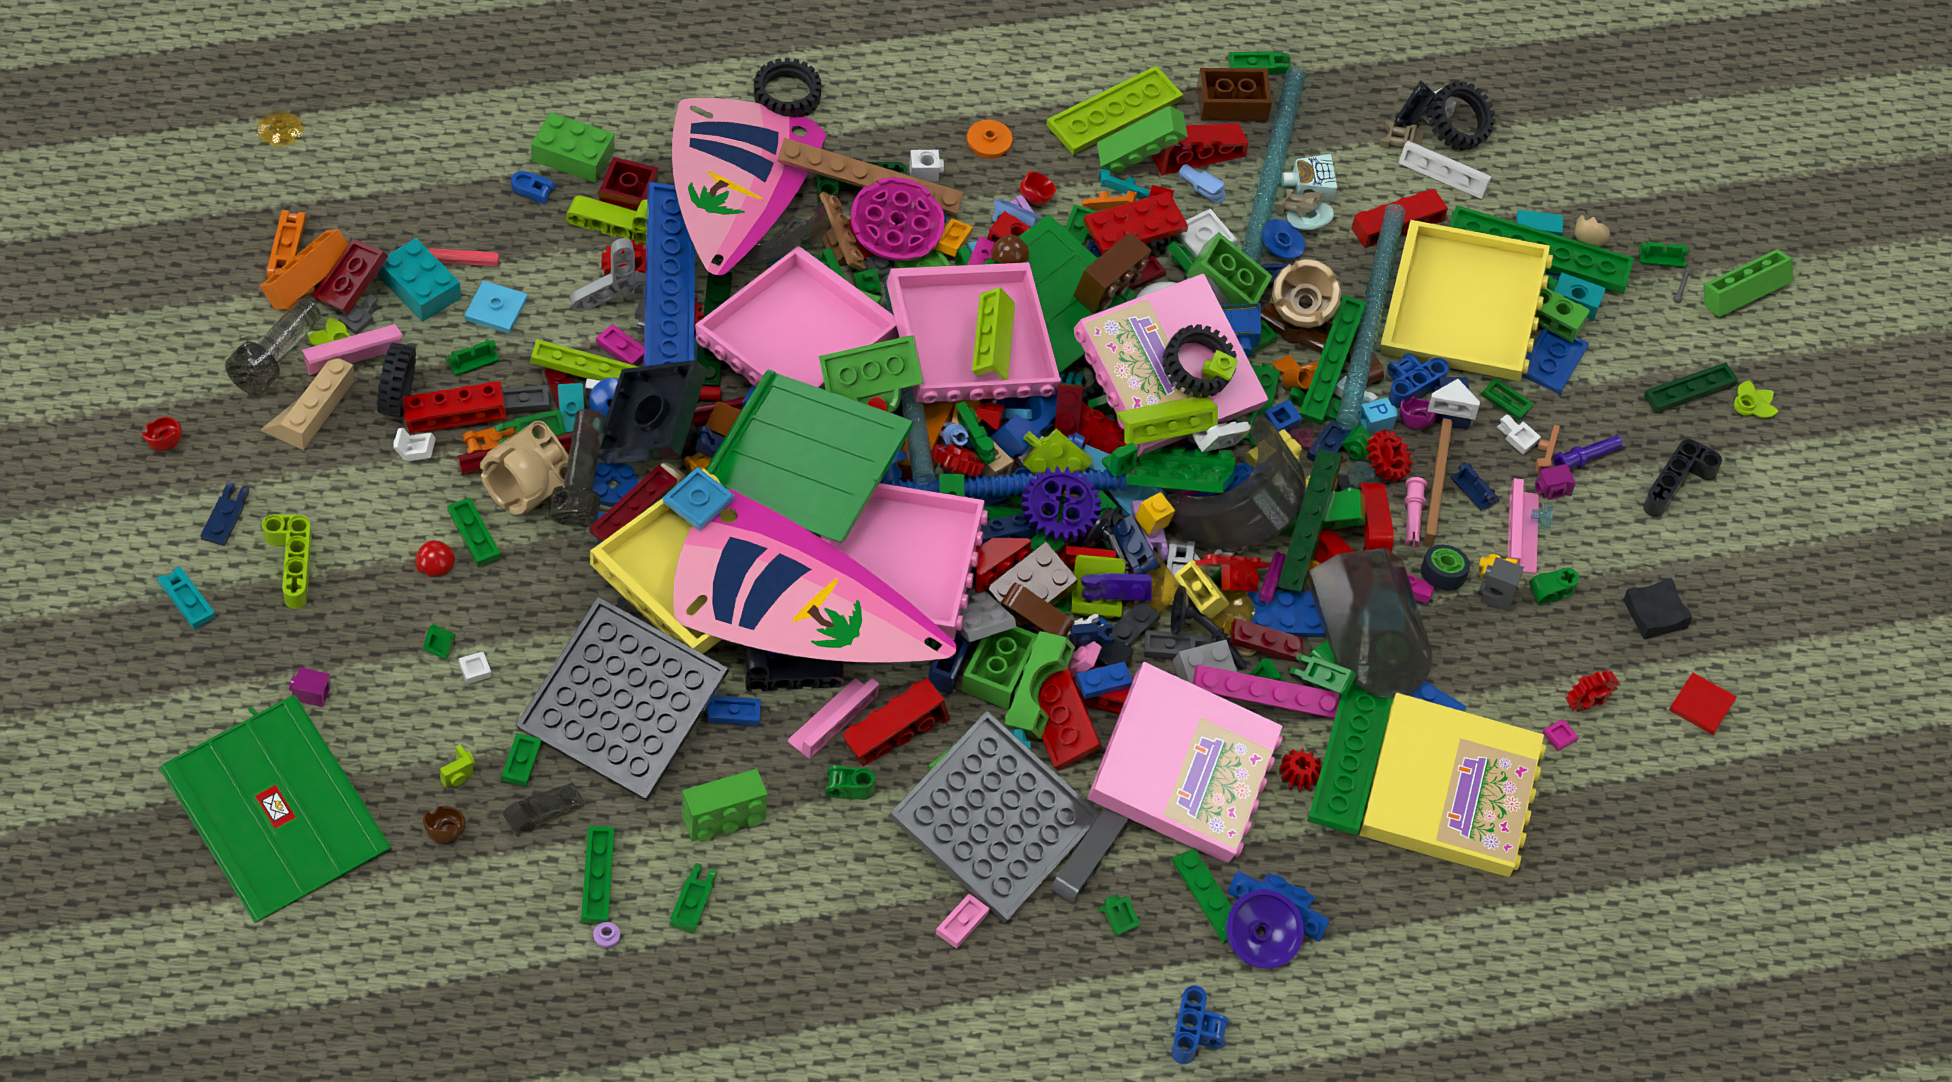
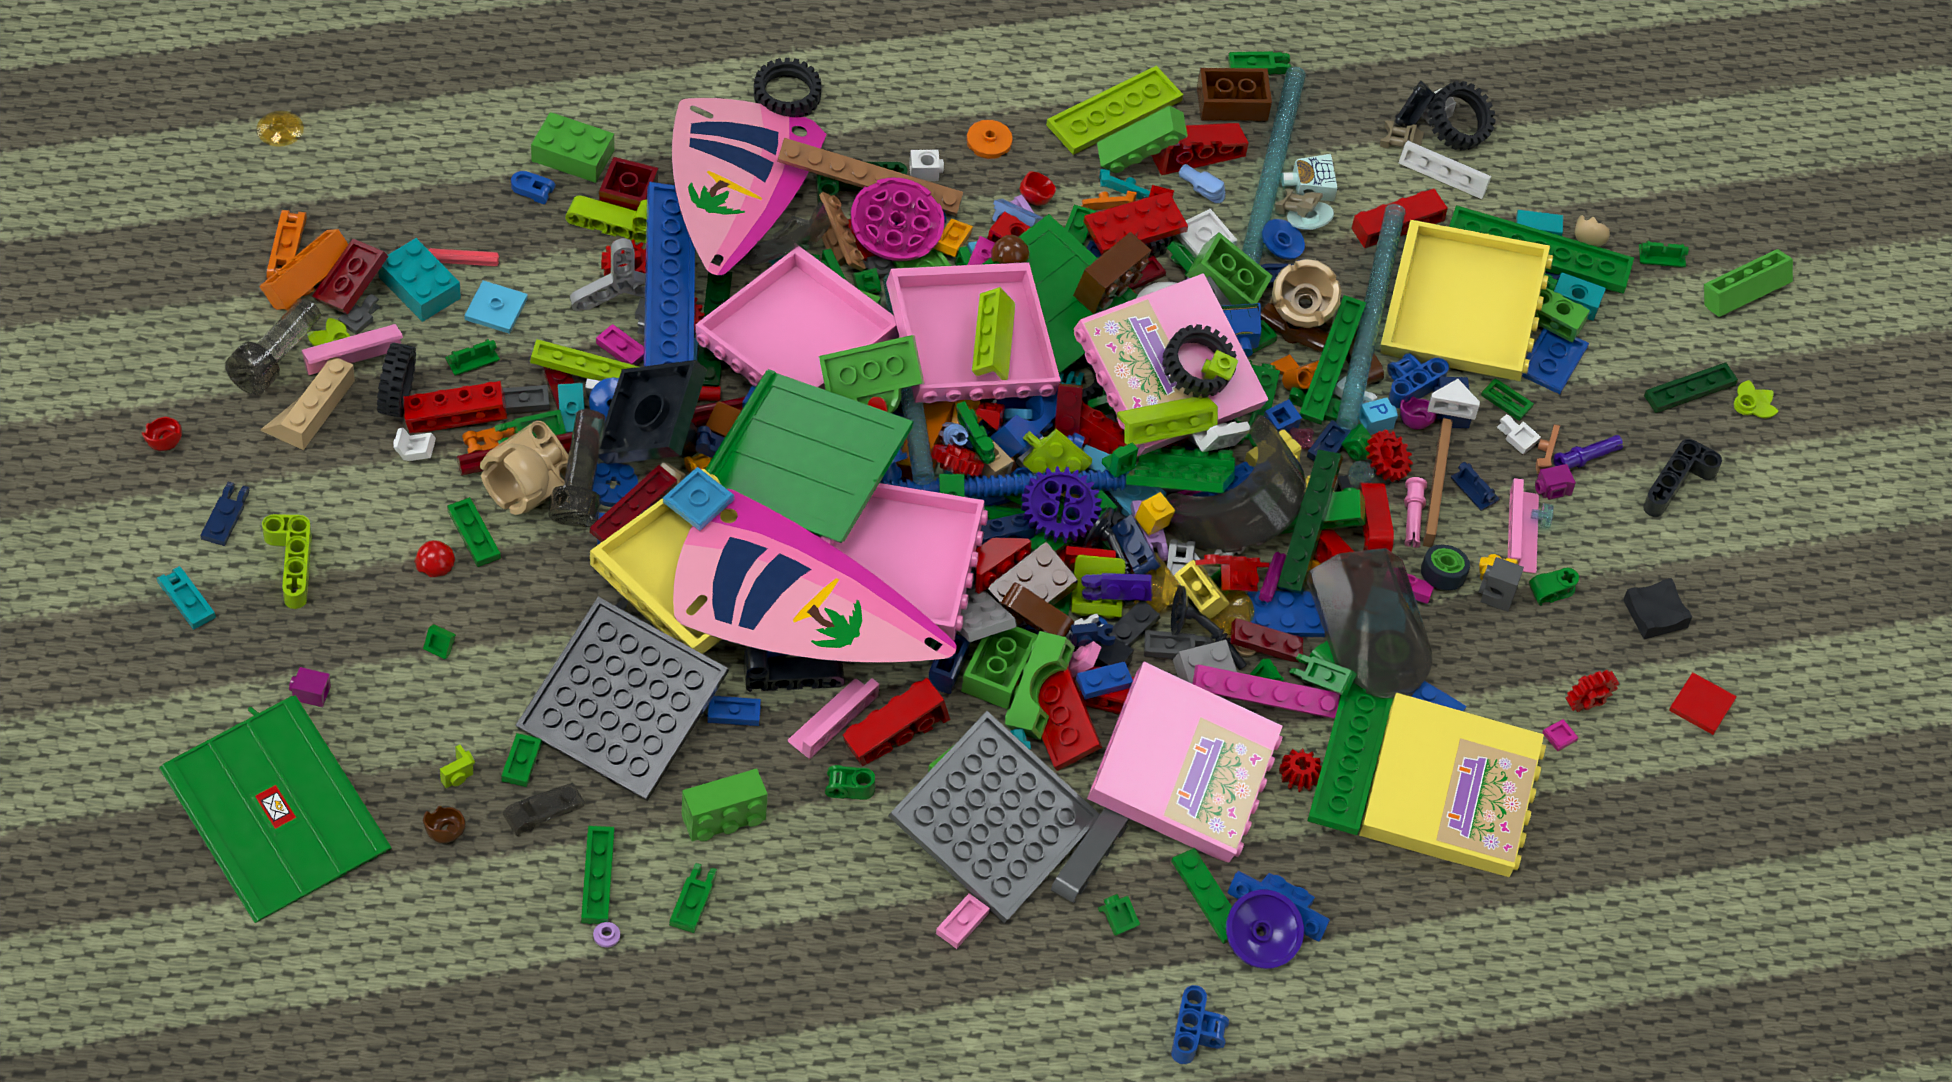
white plate [459,652,491,684] -> none
dark grey hinge [1673,266,1691,303] -> none

